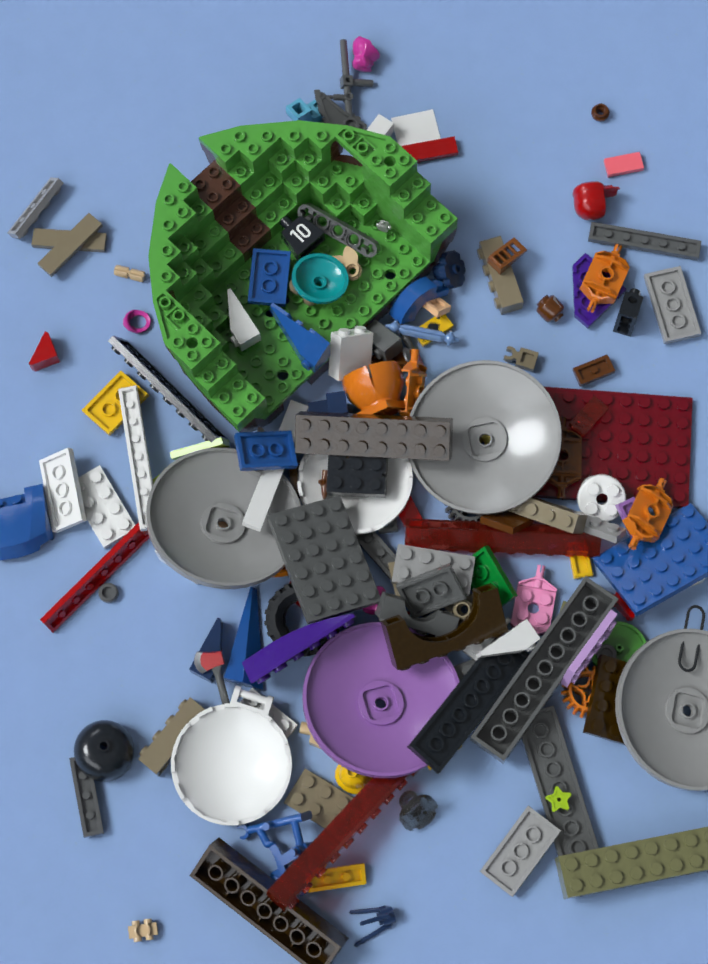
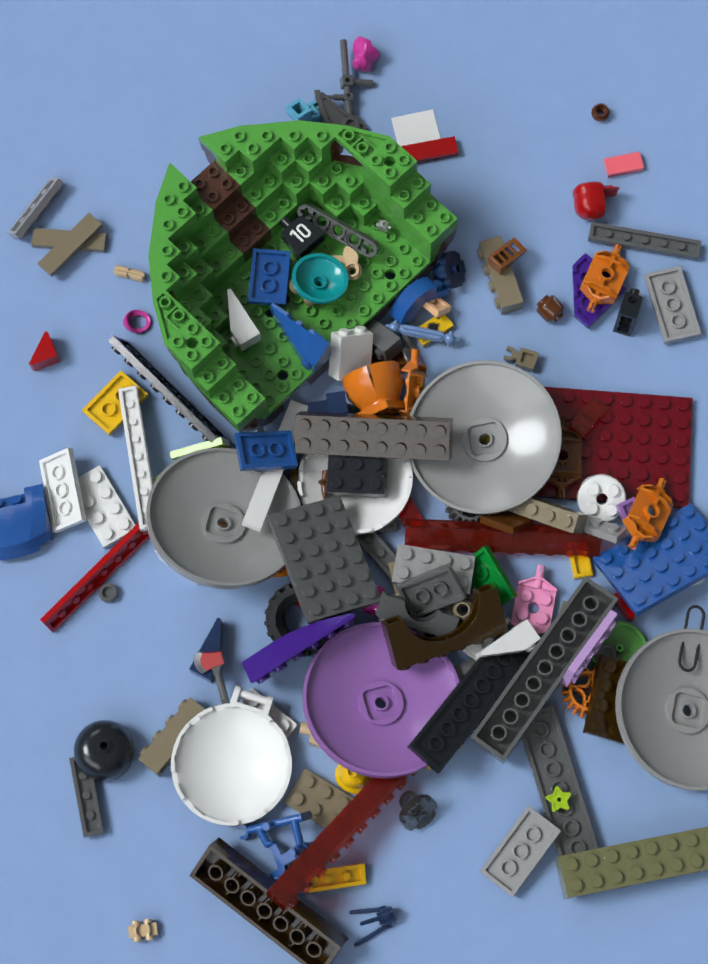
blue wedge [224,587,264,691] -> none
white brick [367,114,394,136] -> none
reddish brown plate [572,355,615,387] -> none

